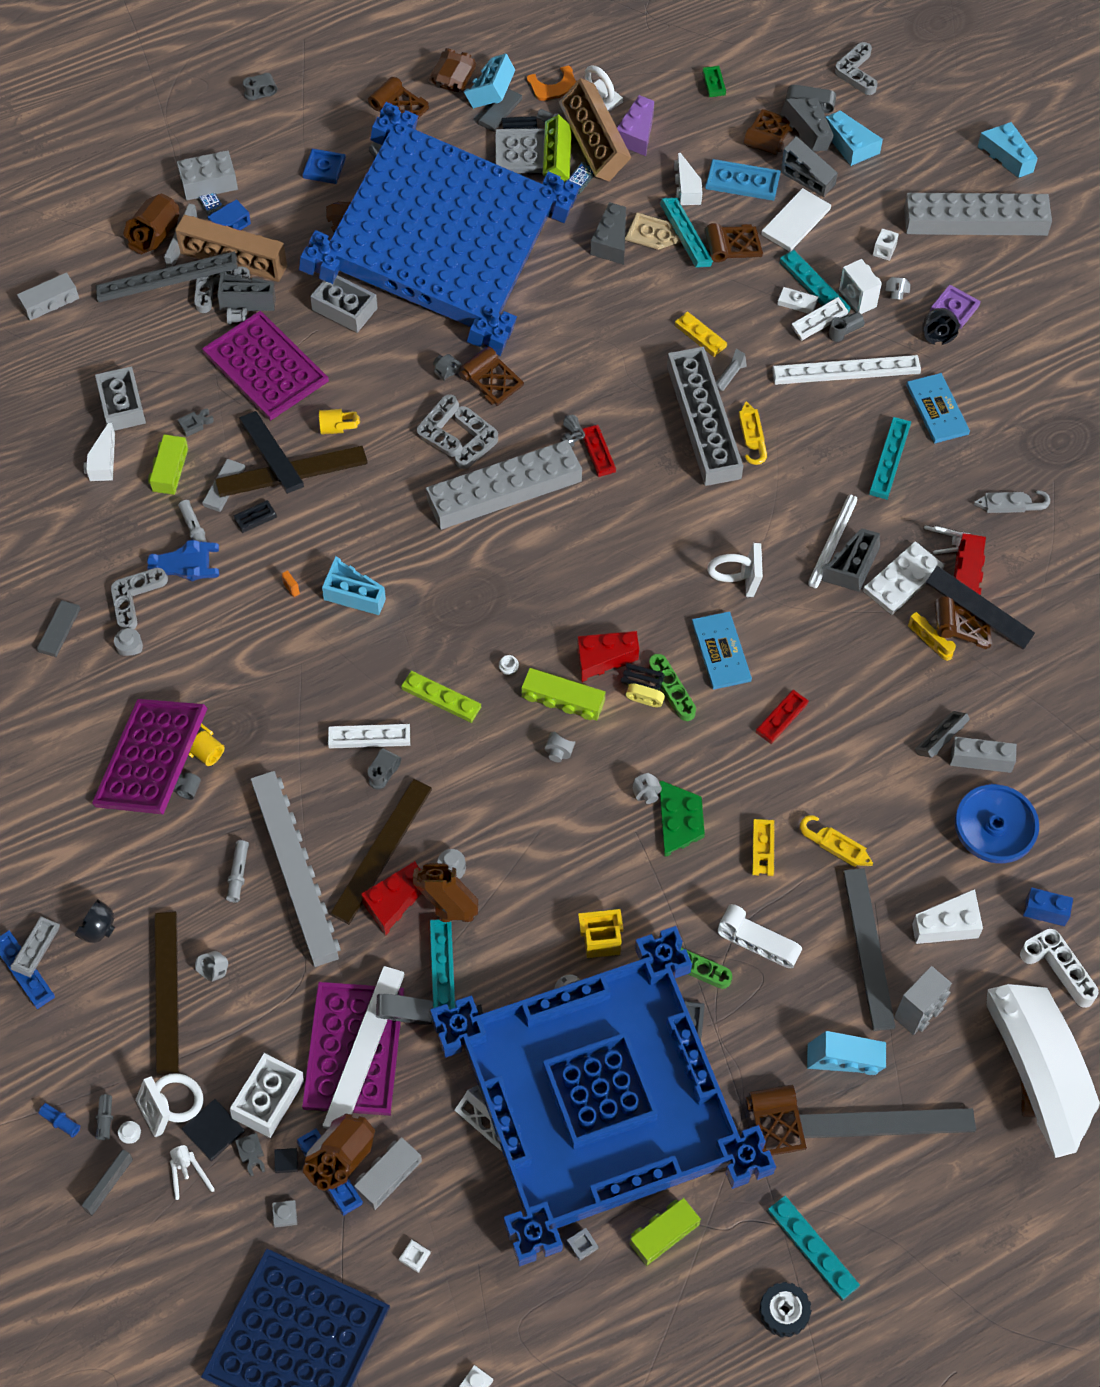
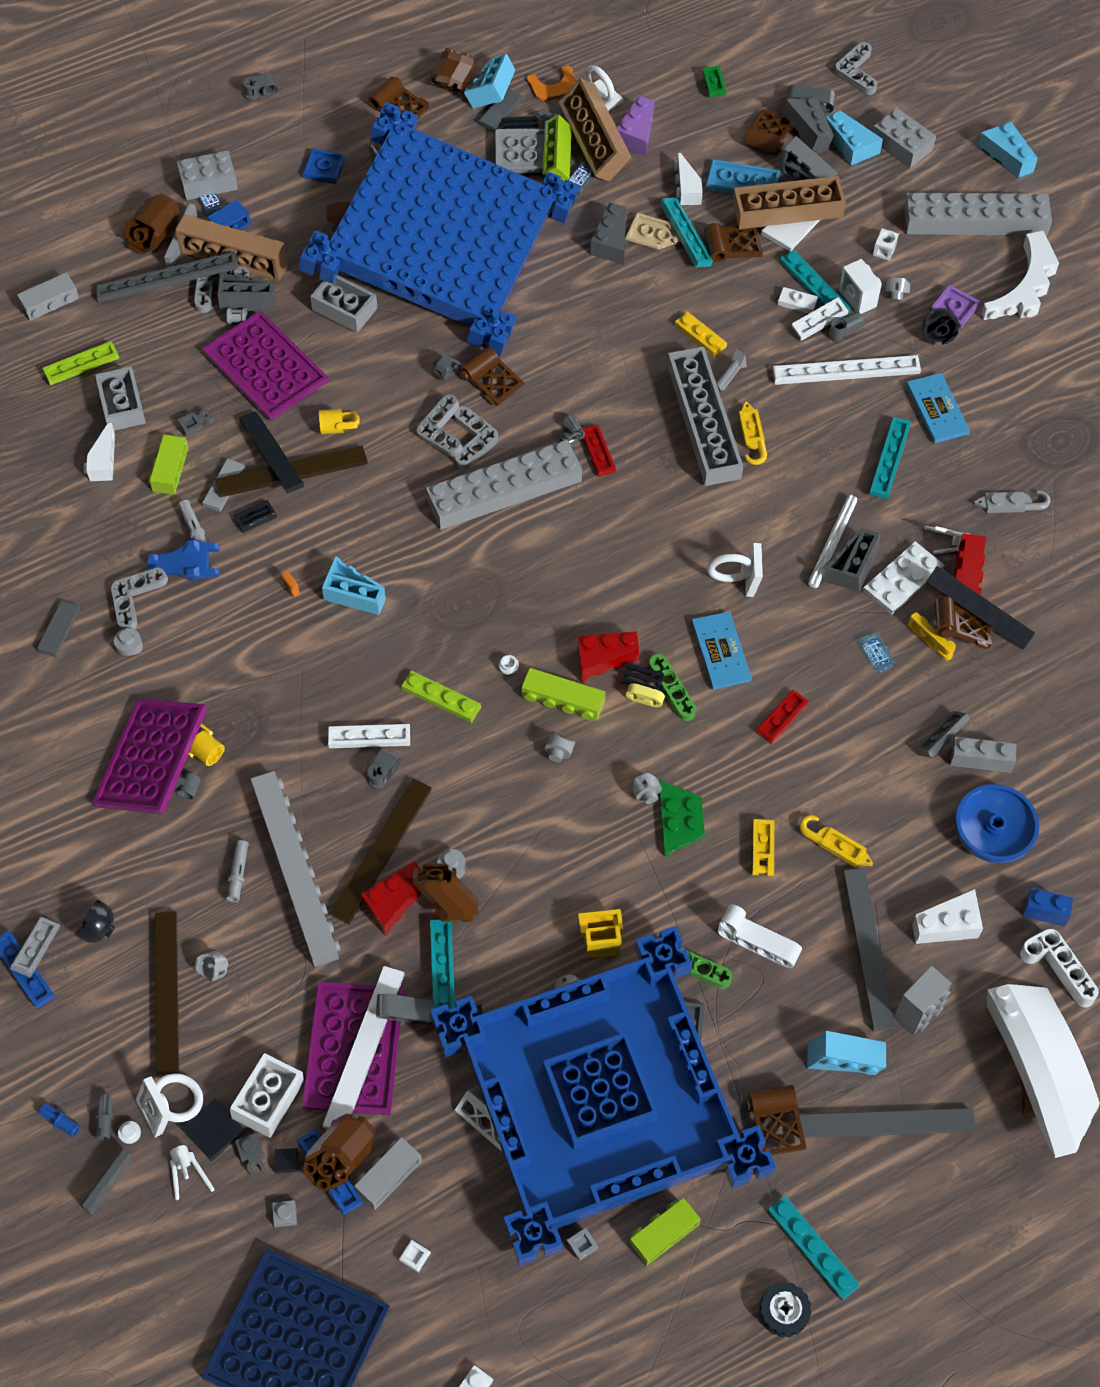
none -> lime plate [43,341,119,386]
none -> medium nougat brick [732,176,846,229]
none -> clear light blue tile [860,632,896,673]
none -> light grey brick [873,108,936,168]
none -> white arch [981,231,1059,320]

